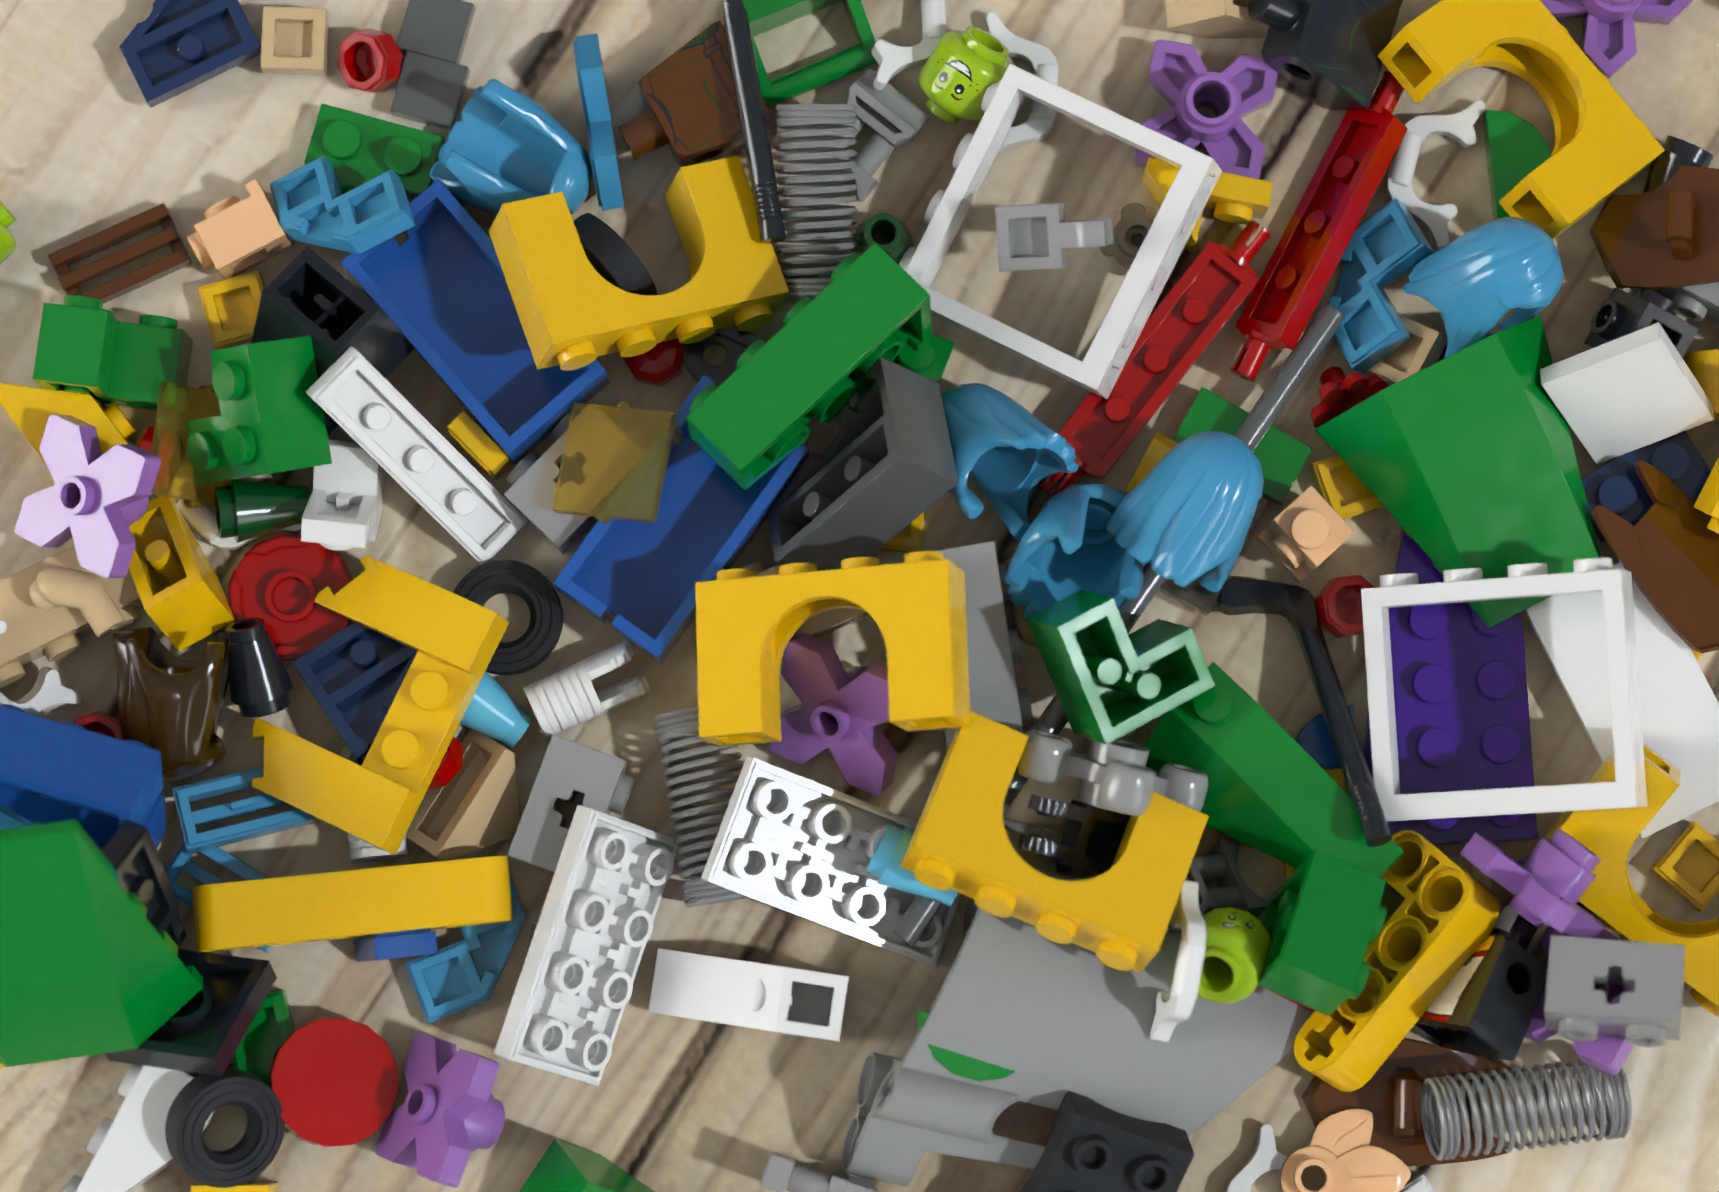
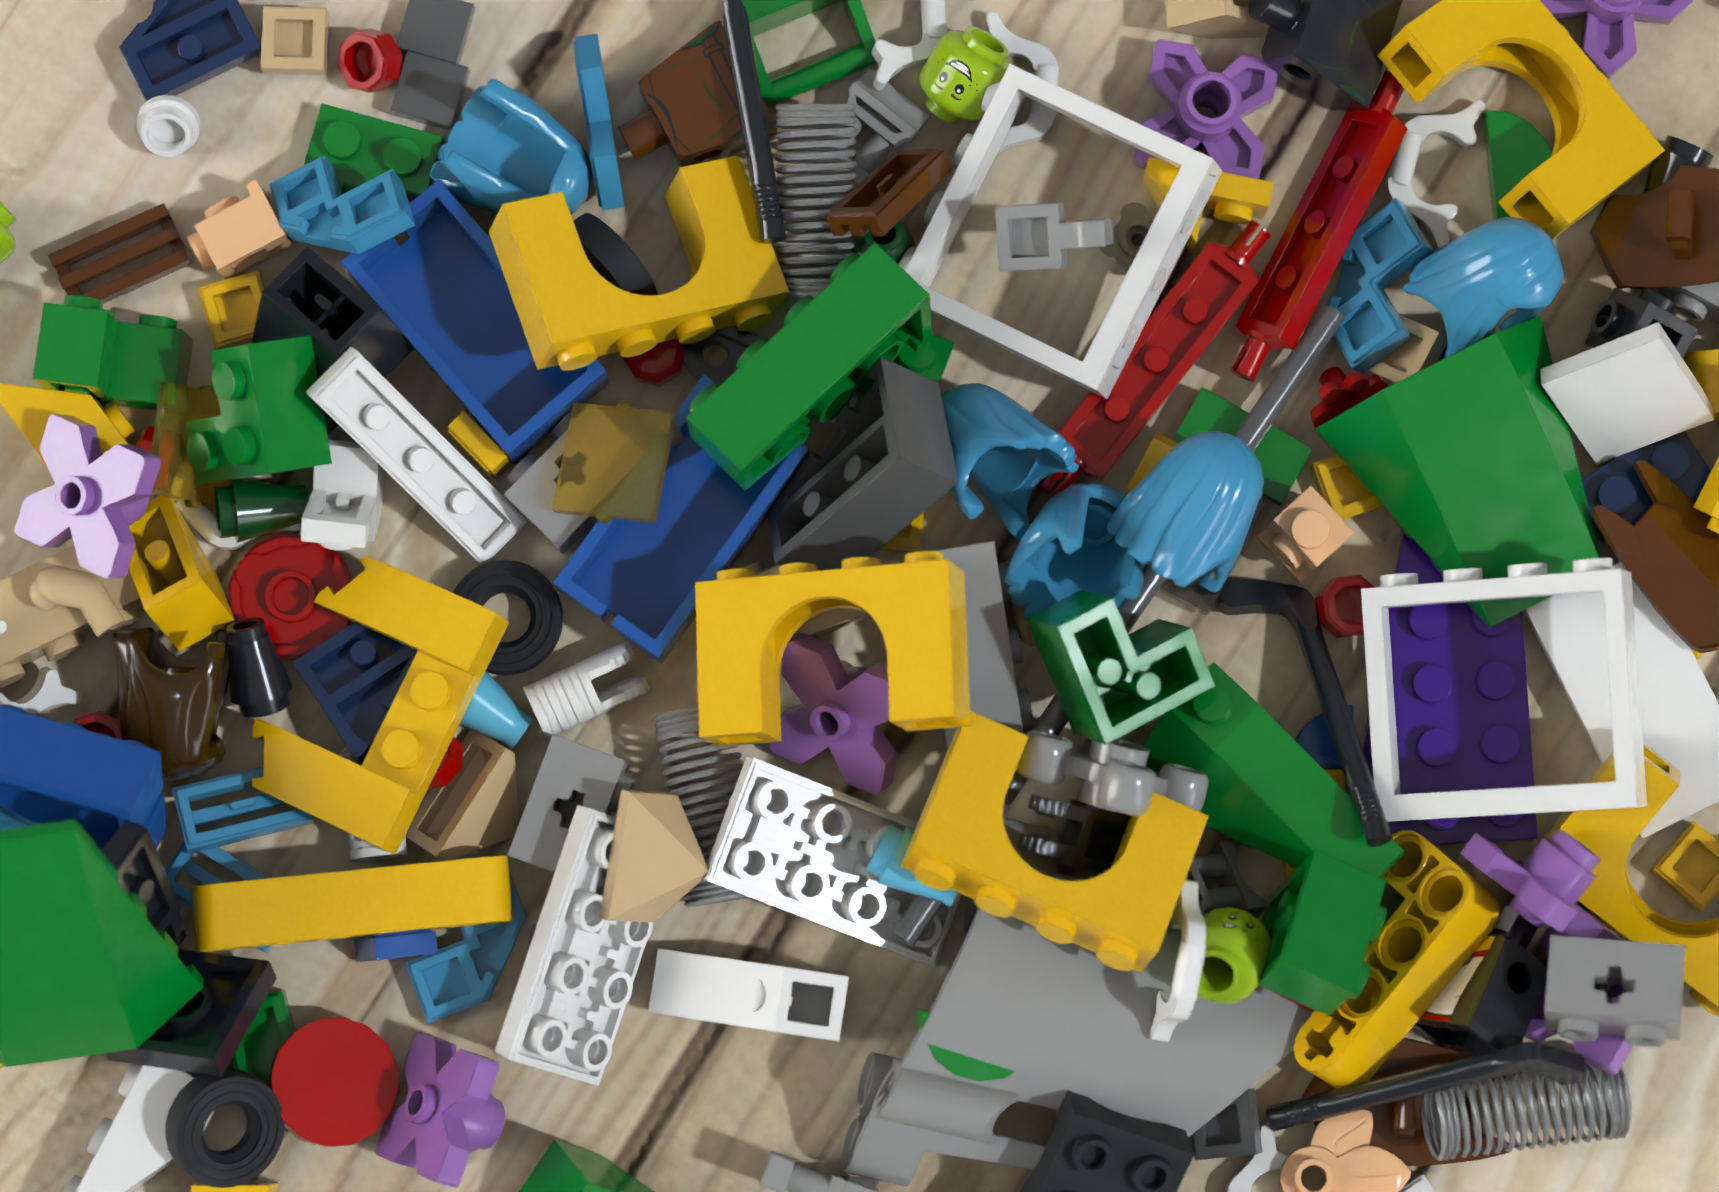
none -> white plate [136,95,201,157]
none -> tan slope [599,790,709,922]
none -> reddish brown tile [826,149,952,236]
none -> dark grey tile [1191,1088,1263,1160]
none -> black piece [1266,1042,1587,1131]

